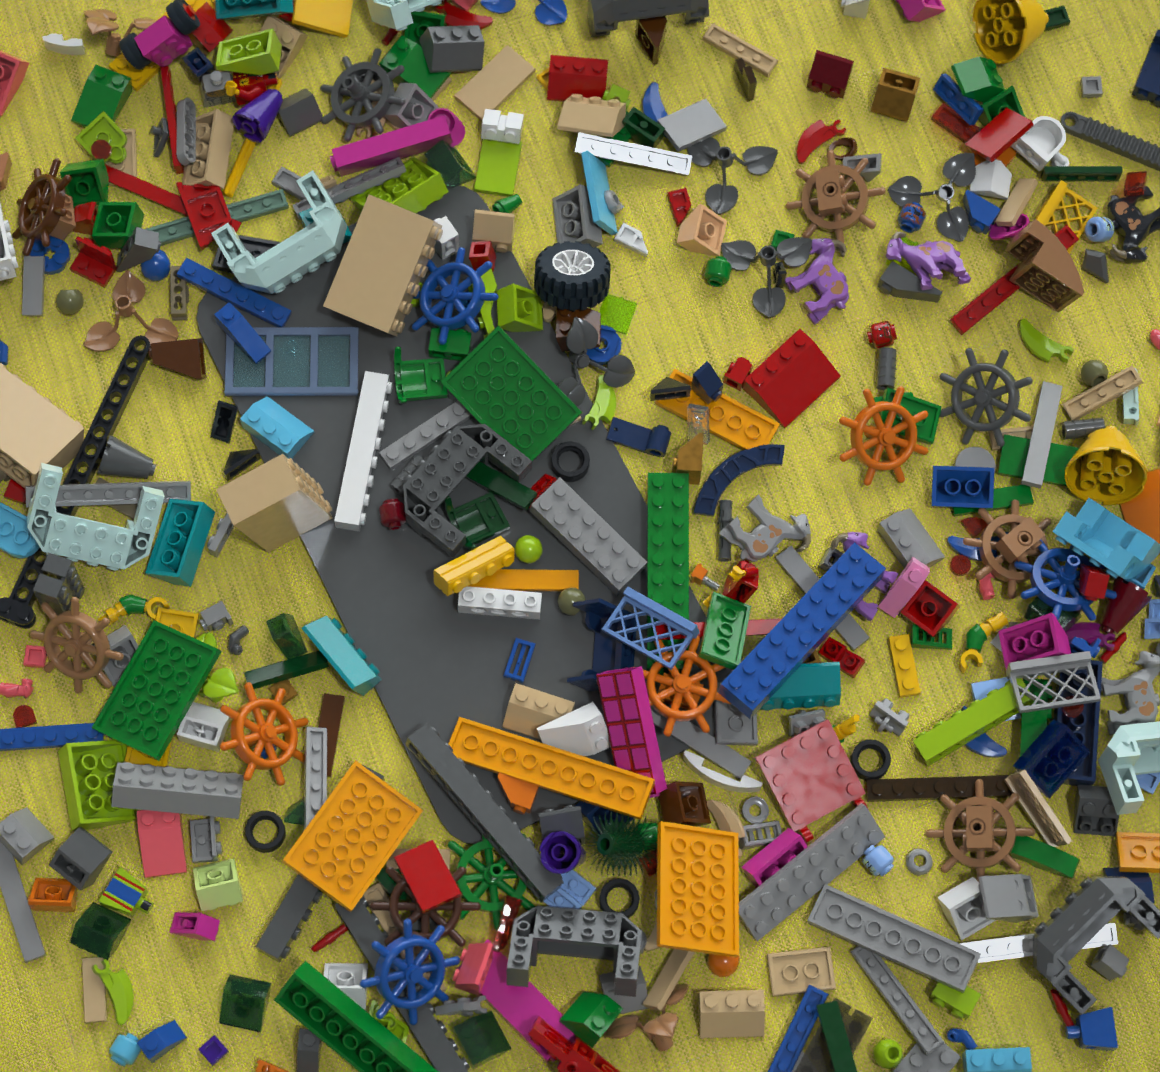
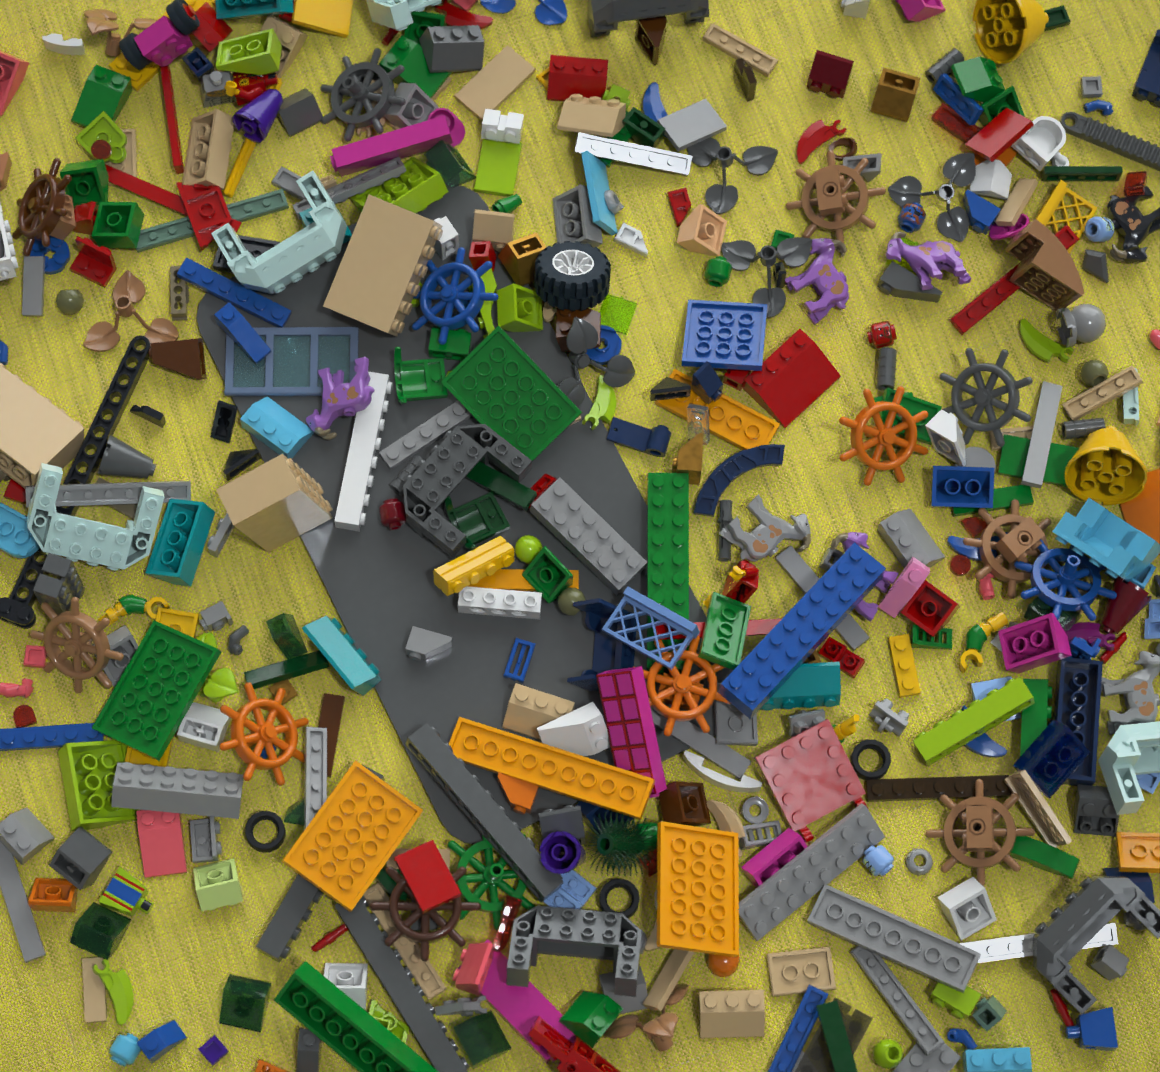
dark grey slope [116,227,161,272] -> none
blue hair [140,250,171,281] -> none
dark grey piece [150,118,169,157] -> none
dark pink slope [169,912,220,941] -> none
light grey beam [177,98,196,166] -> none
blue piece [360,919,460,1025] -> none
black tyre [551,441,590,482] -> none
orange piece [690,563,720,591] -> none
light grey slope [978,874,1039,923] -> none
light grey fence [1006,651,1101,713] -> none
clear red tile [1062,696,1084,718] -> none
red slope [1080,564,1110,601] -> none
none -> black tile [130,405,166,428]
none -> medium lavender animal [306,357,375,440]
none -> light grey slope [405,626,453,661]
none -> pearl gold slope [498,232,546,286]
none -> green slope [522,546,573,603]
none -> plate [682,300,767,371]
none -> dark grey axle [925,48,964,85]
none -> white slope [925,409,966,467]
none -> sand green brick [972,995,1007,1031]
none -> light grey tile [1056,304,1106,348]
none -> blue arm [1083,100,1113,116]

